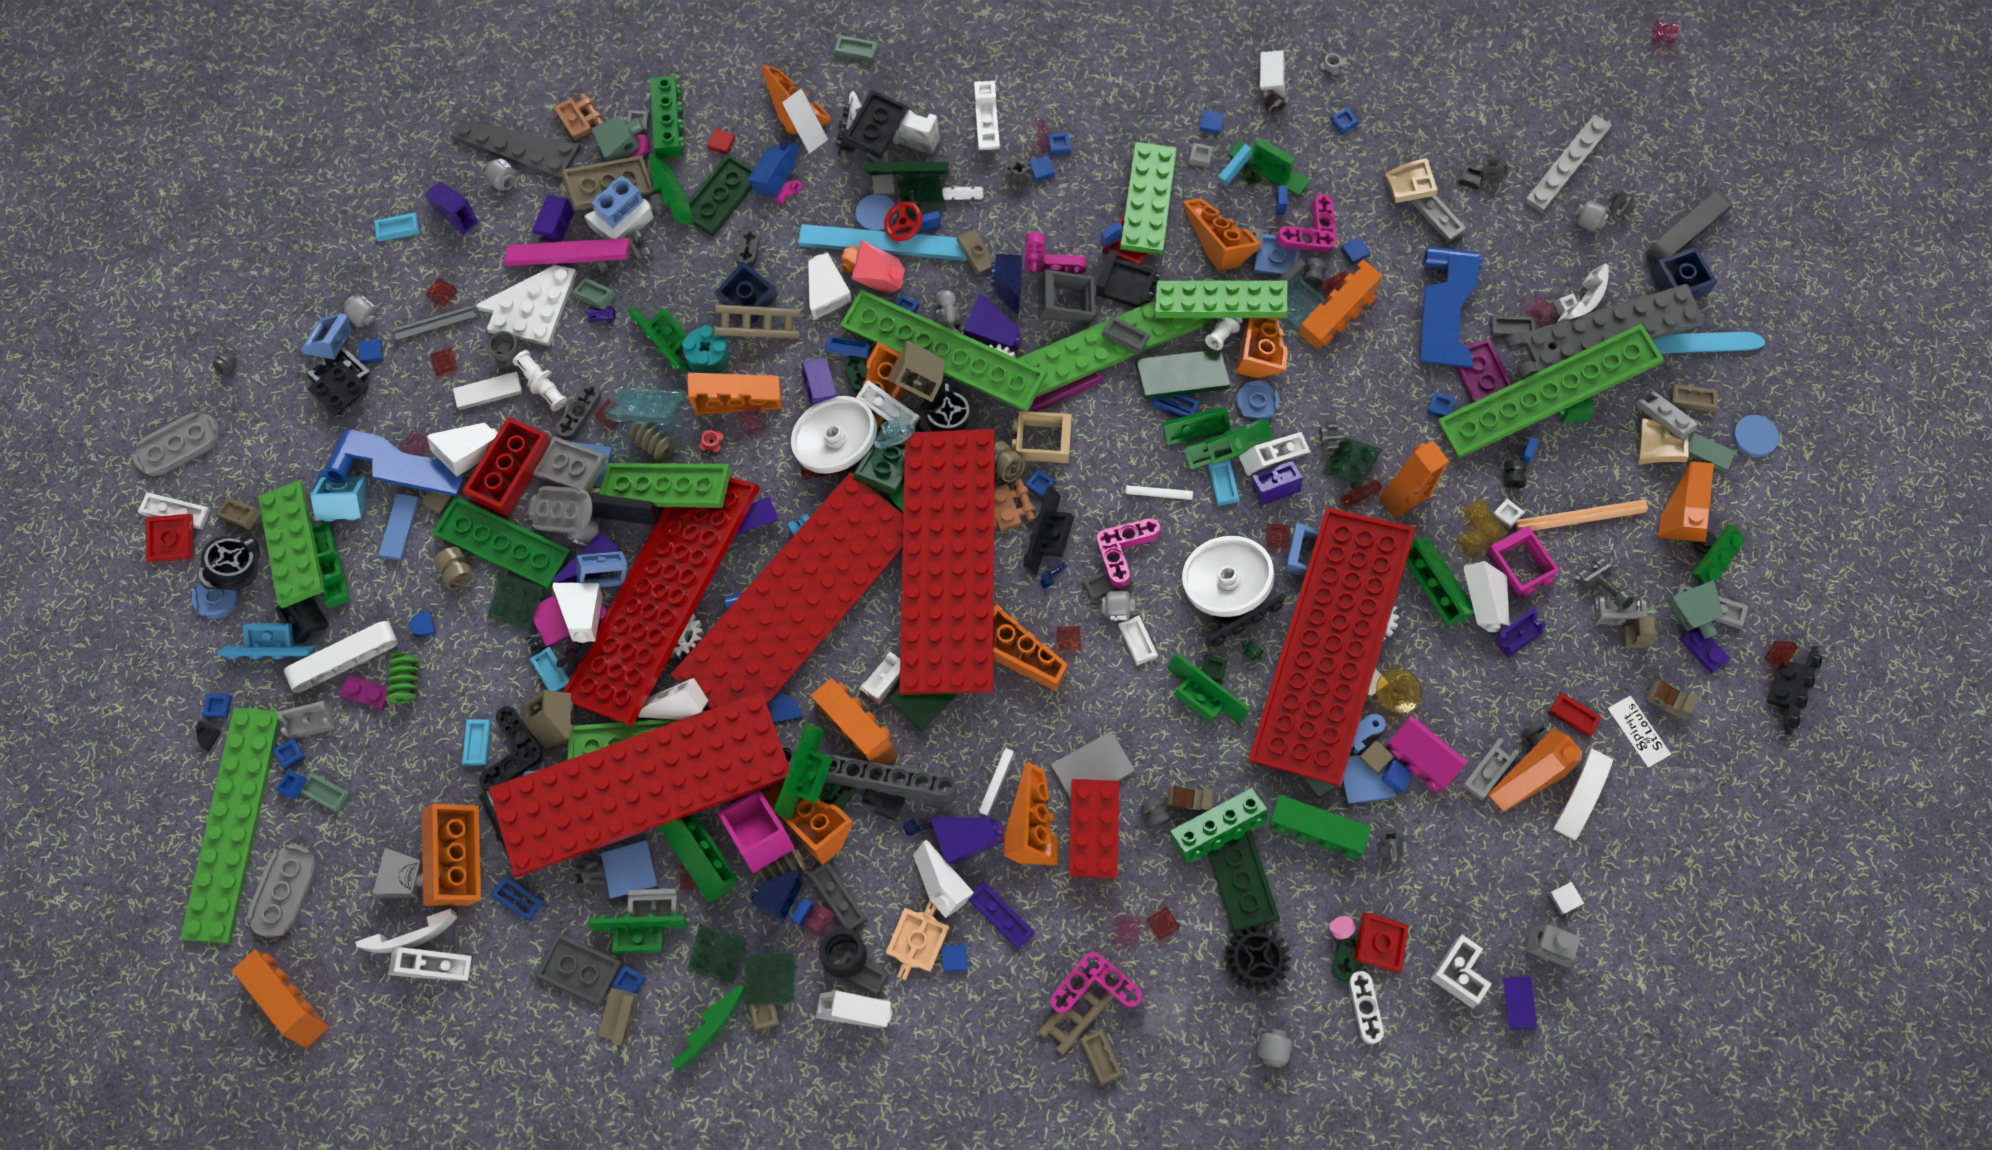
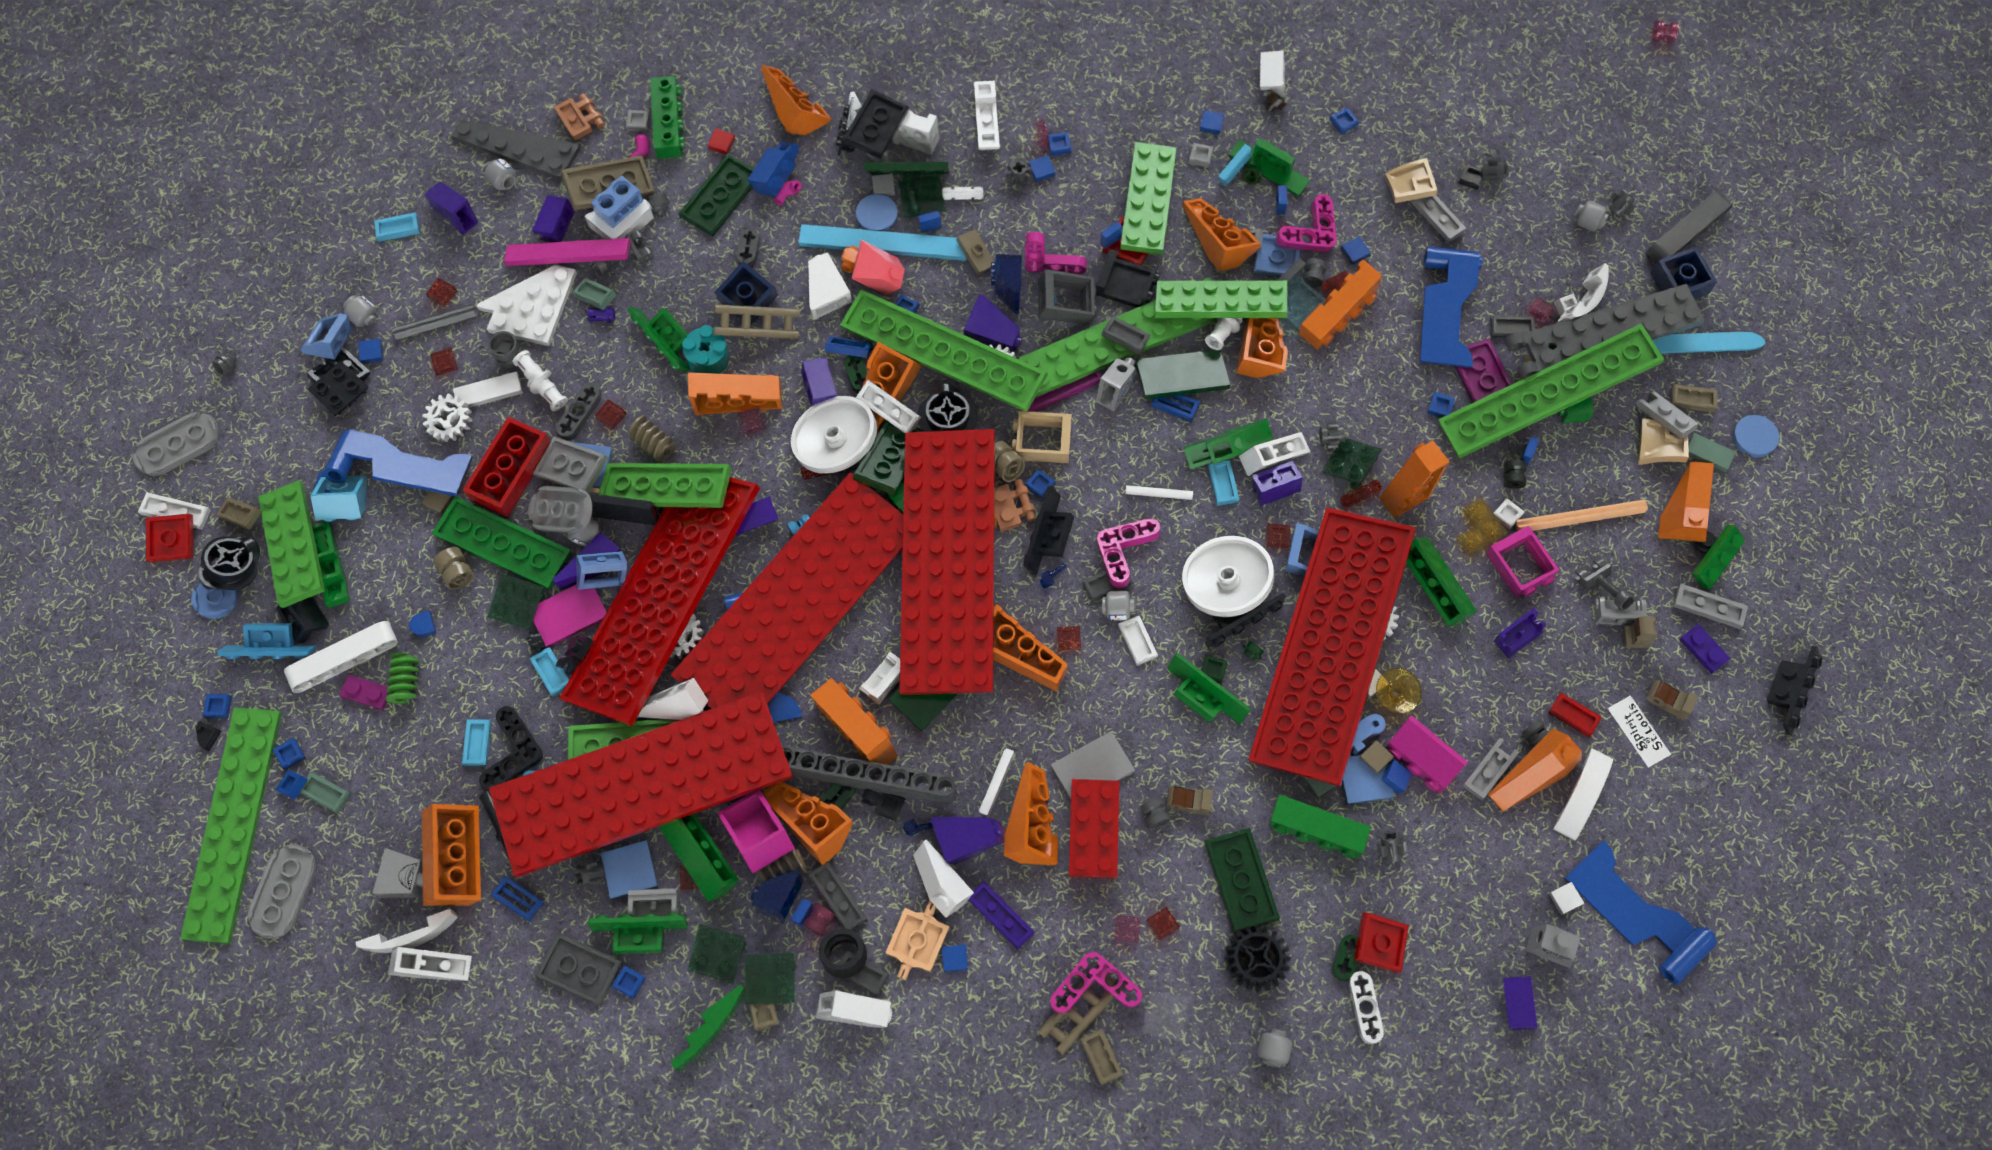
orange wedge [232,949,329,1049] -> none
light grey hinge [277,701,335,740] -> none
medium blue tile [379,494,420,561] -> none
clear pink tile [400,430,429,457] -> none
white slope [427,423,498,476] -> none
dark tan slope [524,690,573,750] -> none
white slope [552,583,603,643] -> none
sand green torso [592,115,644,161] -> none
dark tan panel [598,988,640,1046] -> none
clear light blue plate [604,387,686,426] -> none
green slope [649,153,693,226] -> none
coral plate [699,430,724,453] -> none
green bracket [773,723,833,819] -> none
white sticker [782,88,828,154] -> none
sand green tile [834,35,878,63] -> none
clear light blue piece [873,419,915,448] -> none
red piece [884,202,923,242] -> none
dark tan slope [887,340,945,402] -> none
light grey piece [935,290,961,333] -> none
green plate [1162,407,1230,445] -> none
green brick [1170,788,1267,864] -> none
medium blue tile [1236,380,1280,422] -> none
light grey plate [1320,53,1344,75] -> none
bright pink tile [1330,916,1356,939] -> none
white brick [1430,935,1491,1008] -> none
white slope [1464,561,1509,632] -> none
light grey plate [1525,114,1612,213] -> none
sand green torso [1666,580,1723,639] -> none
clear red tile [1765,641,1798,665] -> none
none -> white gear [422,394,472,442]
none -> light grey torso [1096,358,1137,412]
none -> blue door [1564,840,1717,985]

